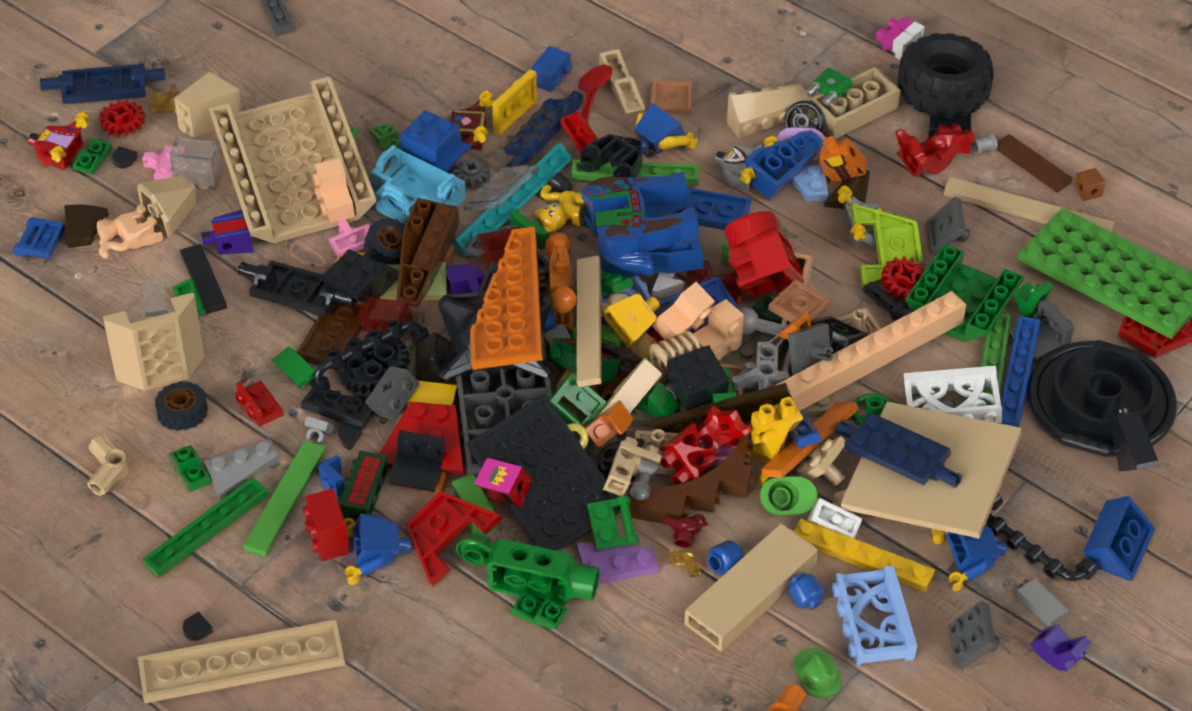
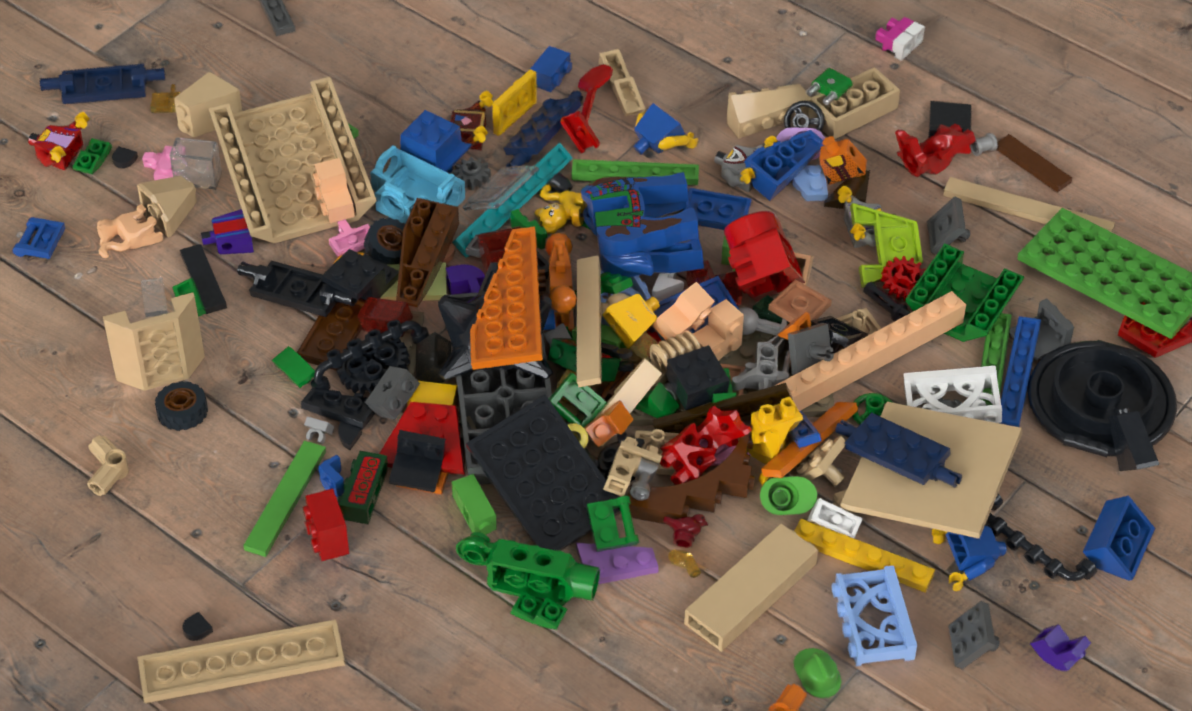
dark brown slope [65,205,109,248] -> none
red gear [99,99,145,137] -> none
green plate [142,477,269,578] -> none
green slope [170,445,212,492] -> none
light grey wing [204,439,279,500] -> none
red bracket [235,380,284,427] -> none
blue torso [345,514,411,585] -> none
bright green slope [370,123,401,161] -> none
red wing [405,491,503,587] -> none
piece [475,458,532,508] -> none
black connector [580,134,642,177] -> none
nougat tile [651,80,693,115] -> none
blue head [707,540,743,575] -> none
blue head [788,572,825,610] -> none
black tyre [898,33,994,119] -> none
green slope [1014,281,1054,318] -> none
light grey tile [1016,578,1069,627] -> none
dark orange piece [1074,168,1105,201] -> none

